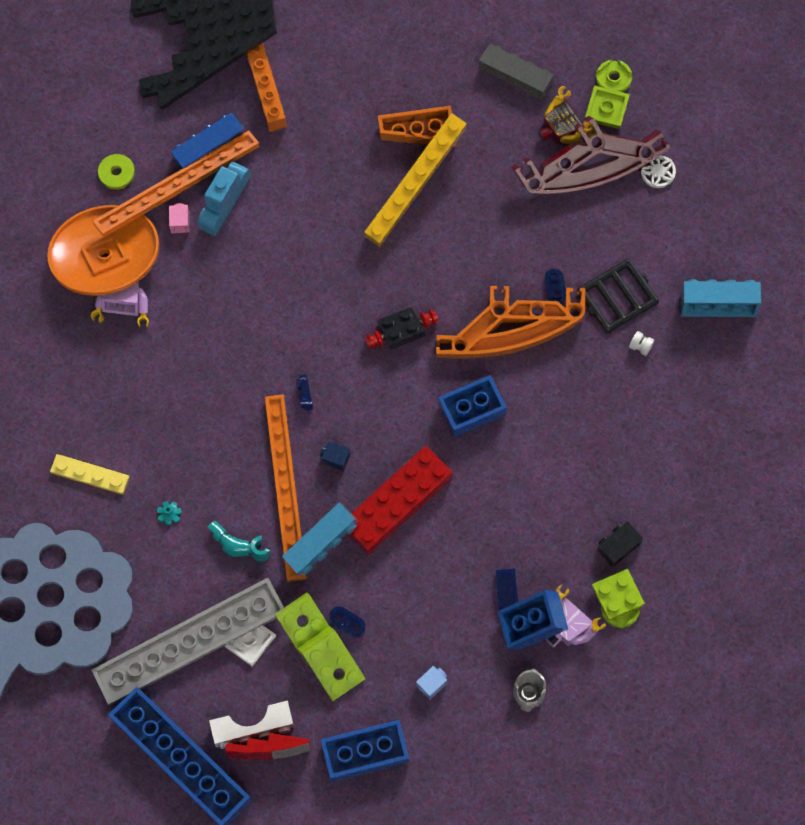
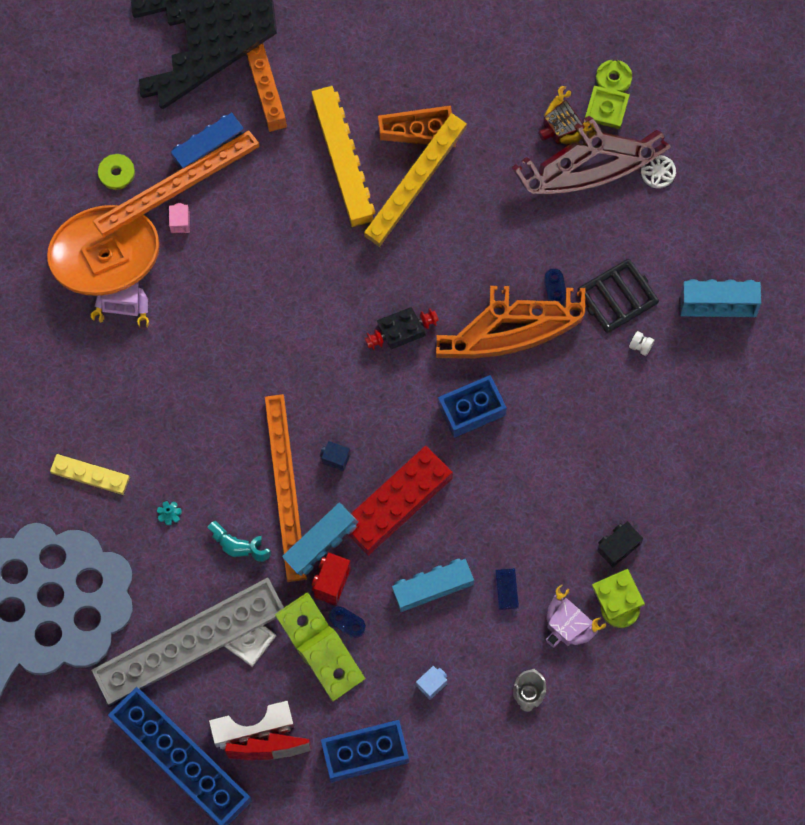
dark azure brick [198,162,251,236] -> none
clear blue plate [296,374,313,411] -> none
dark grey brick [479,43,554,100] -> none
blue brick [497,590,568,650] -> none
none -> yellow brick [311,86,375,227]
none -> red brick [312,552,351,606]
none -> dark azure brick [392,559,474,612]

